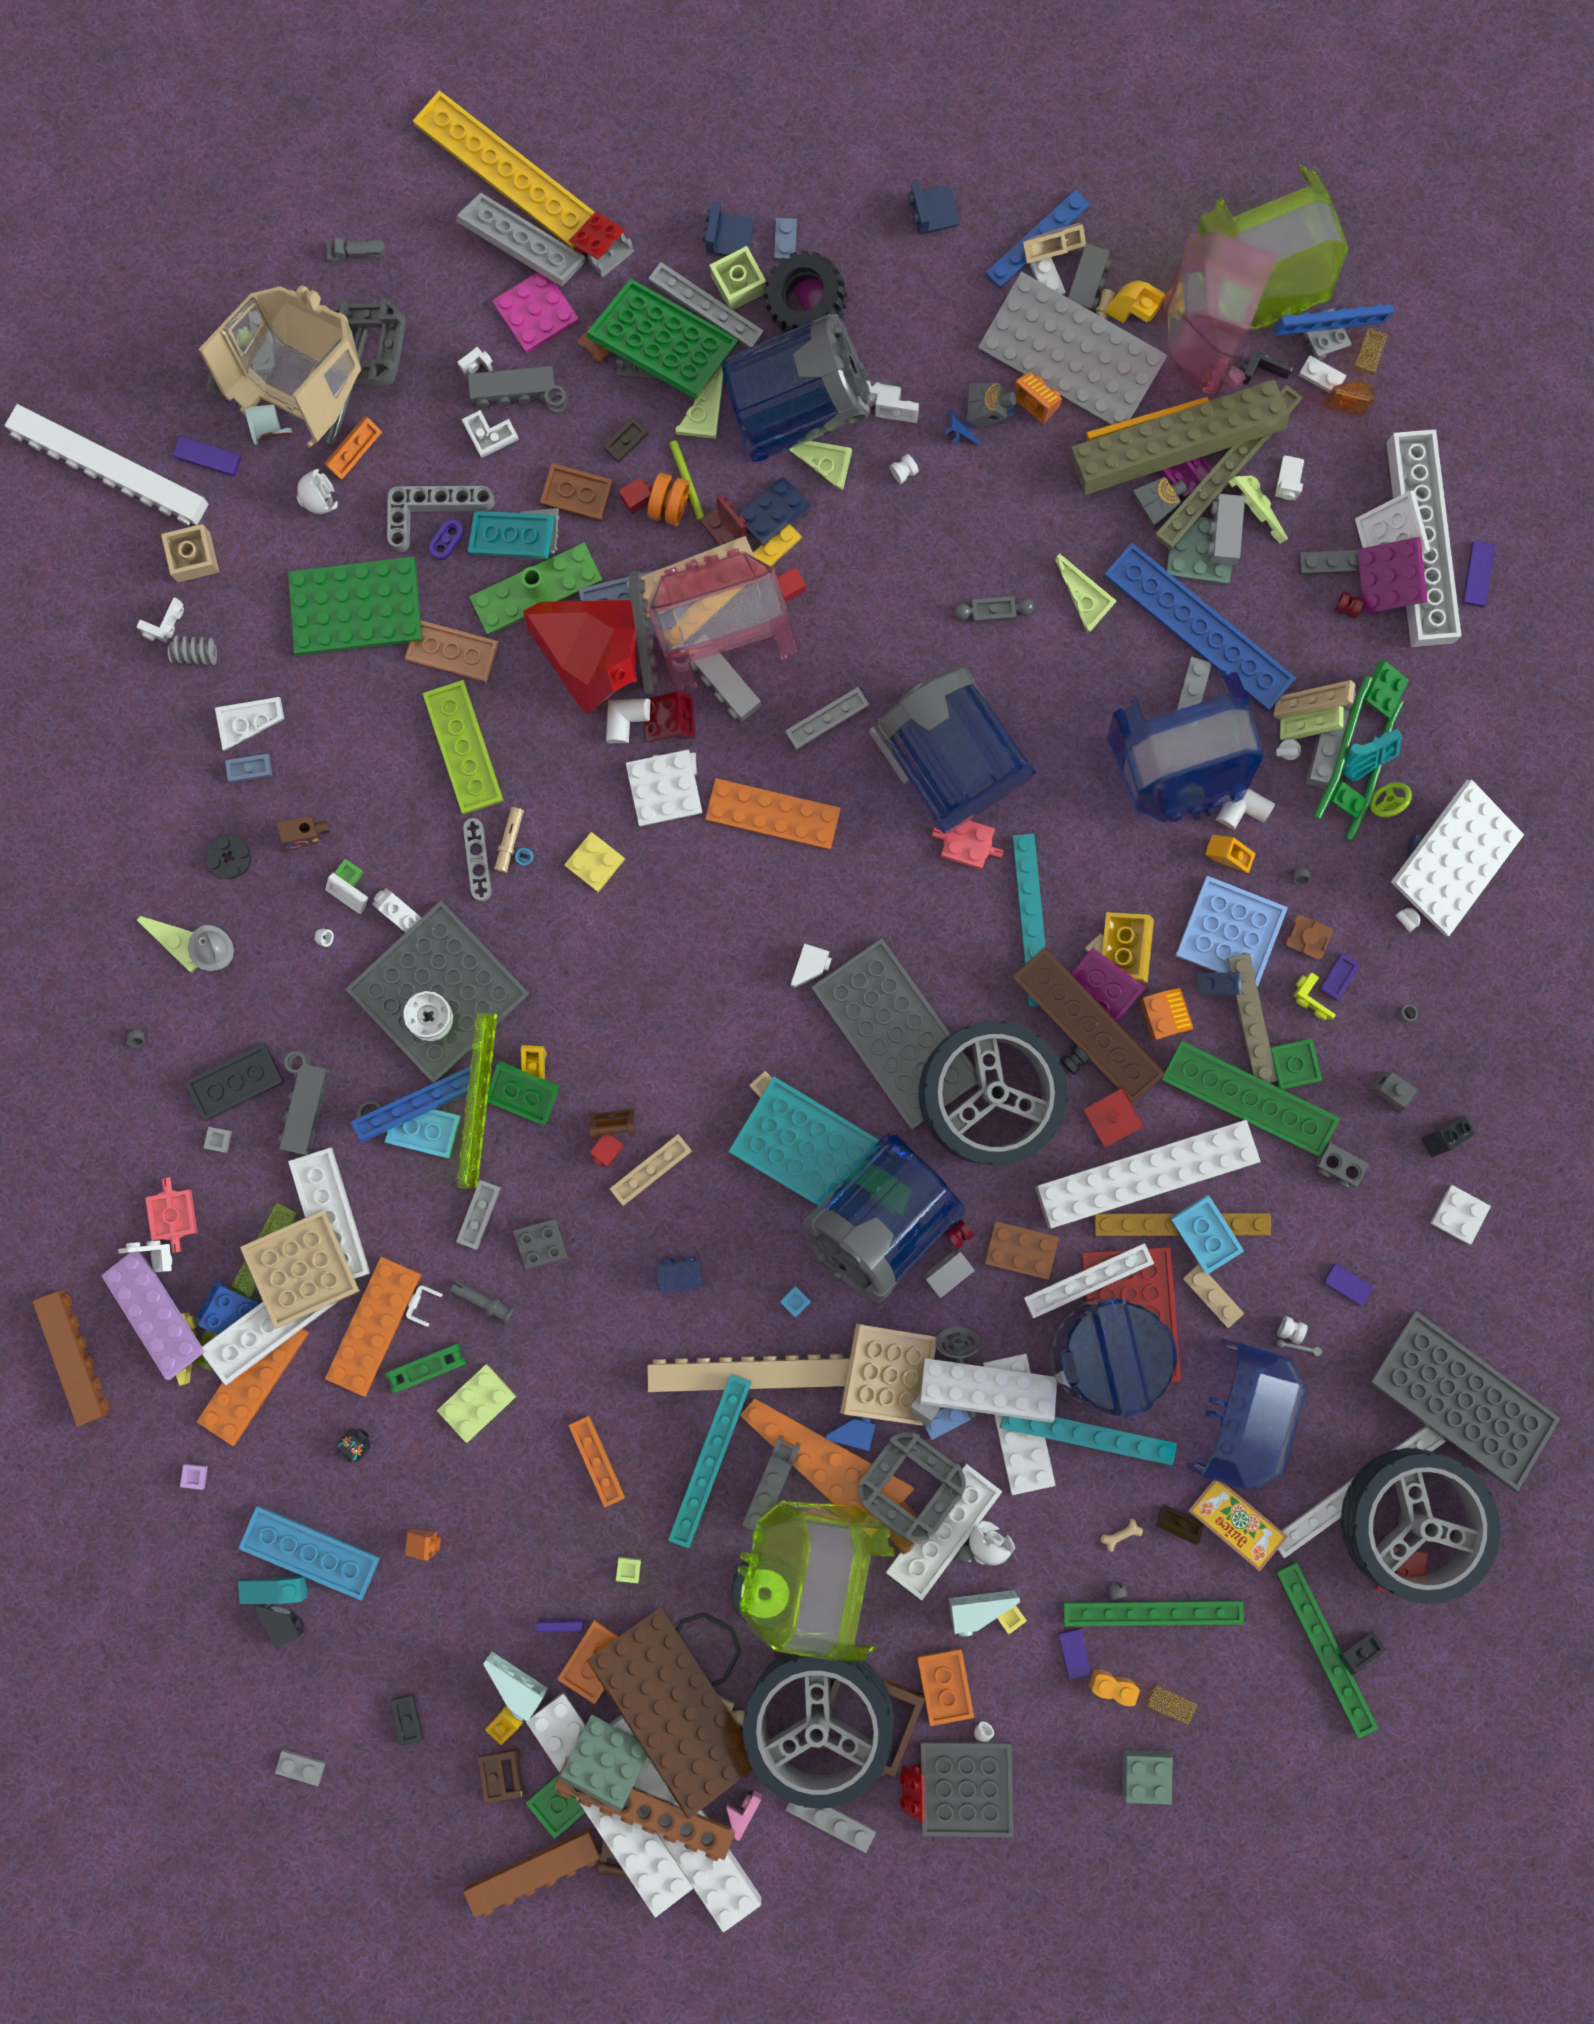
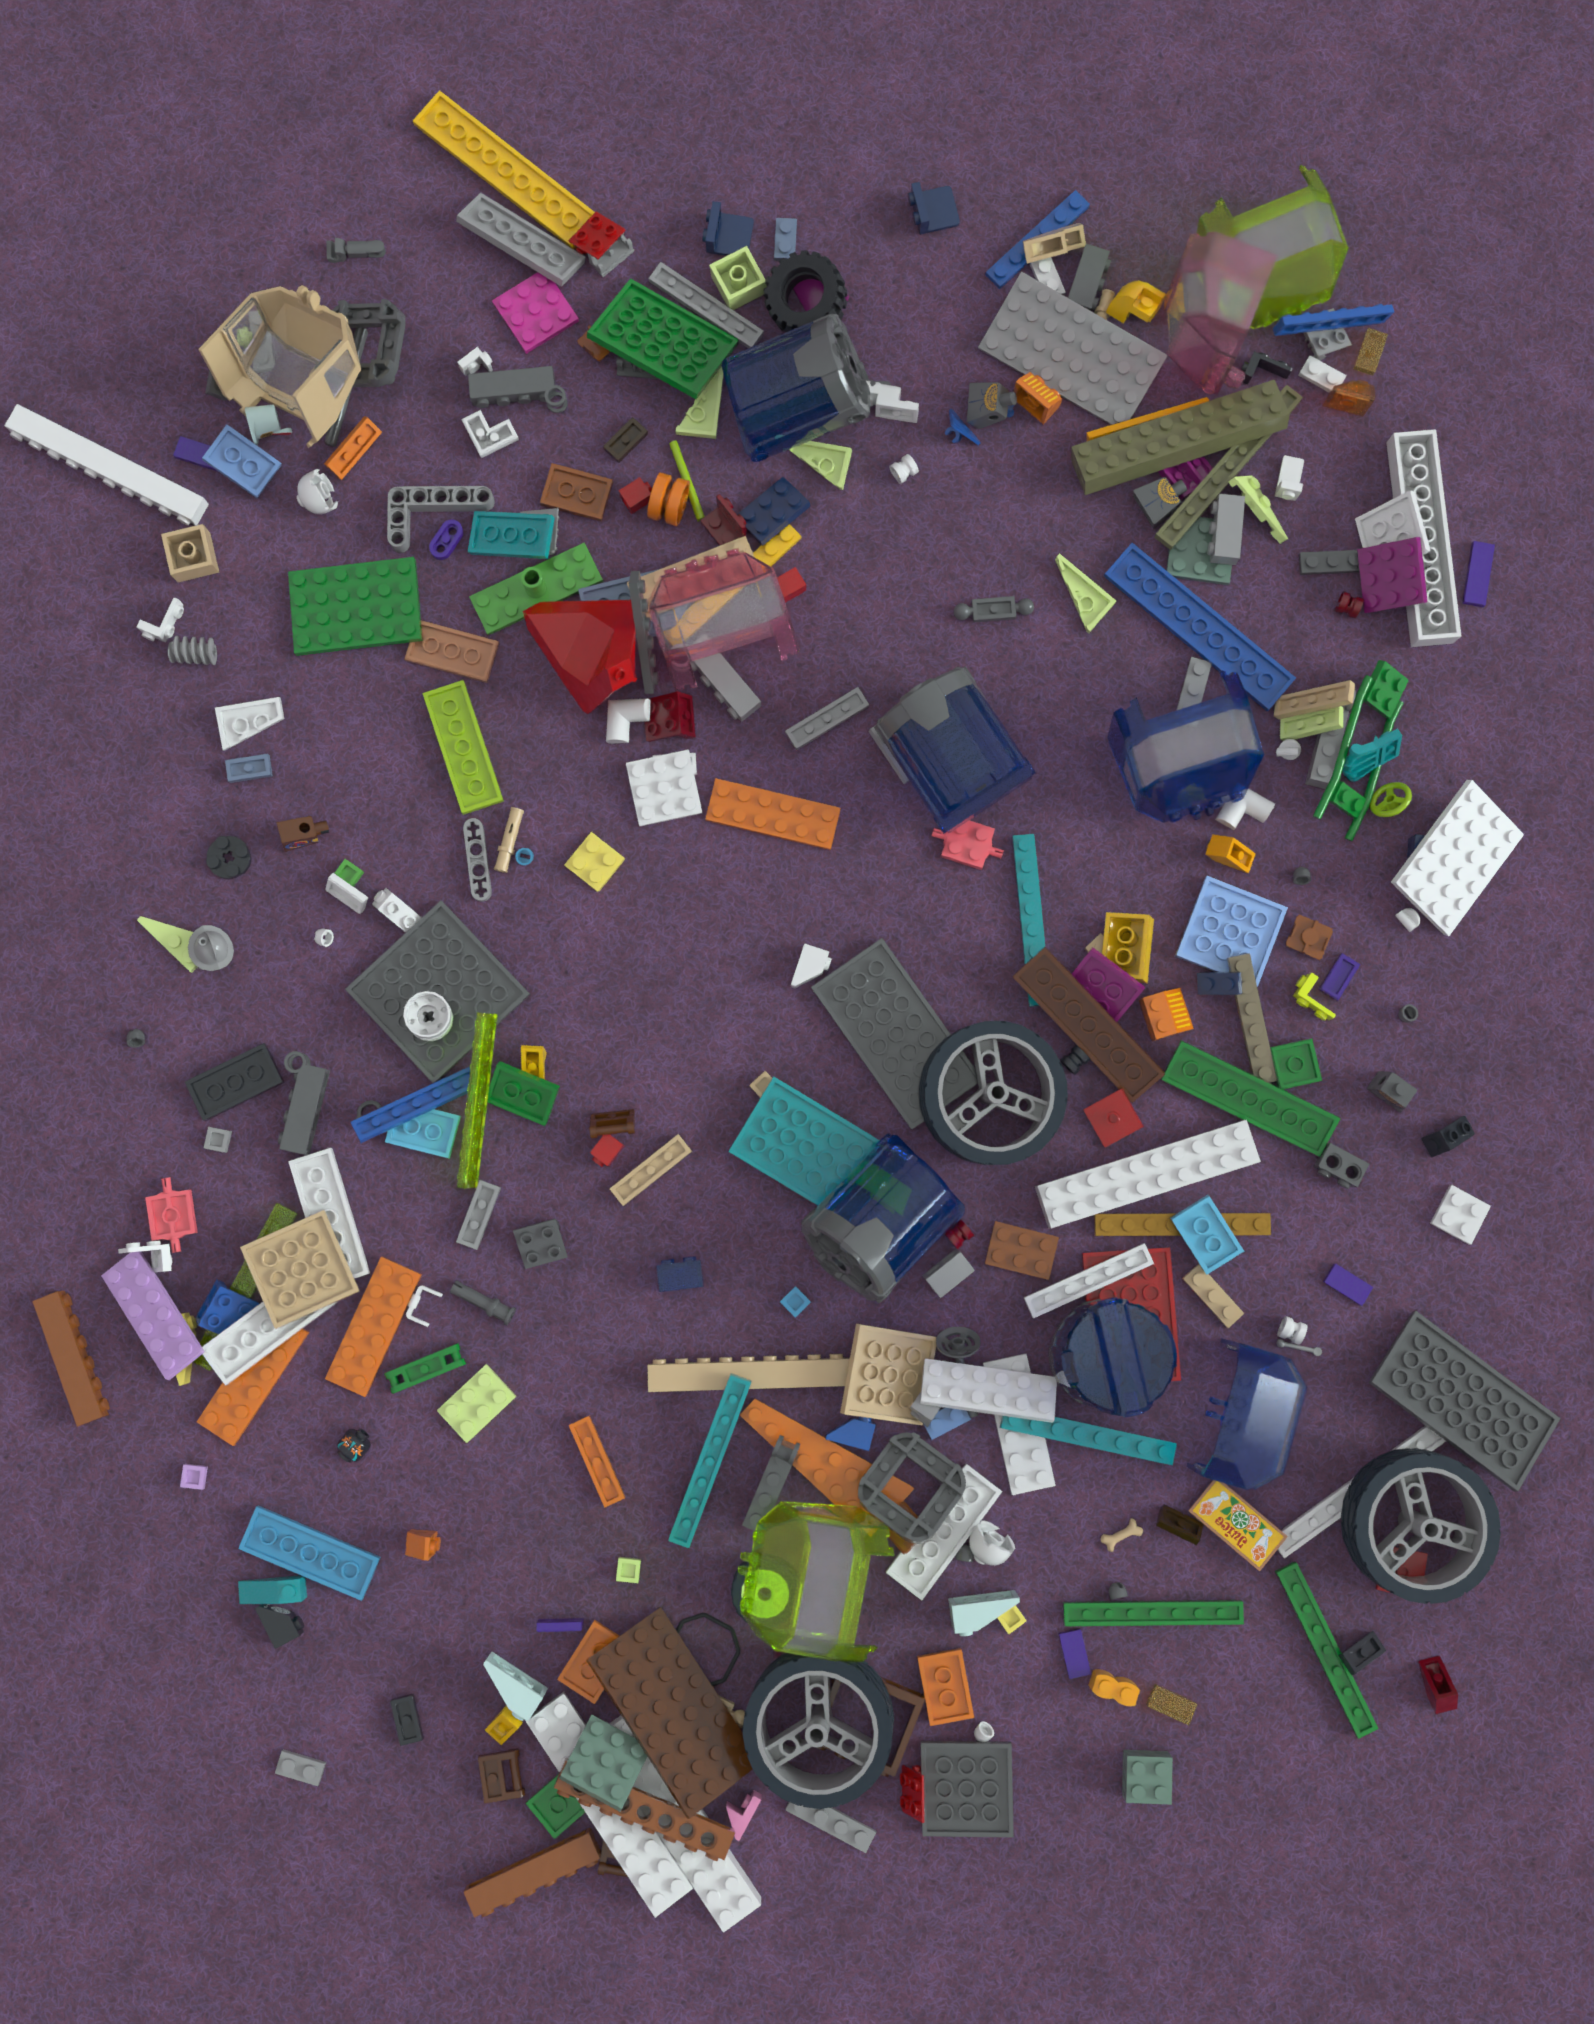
none -> medium blue plate [202,425,281,498]
none -> dark red slope [1418,1656,1458,1714]

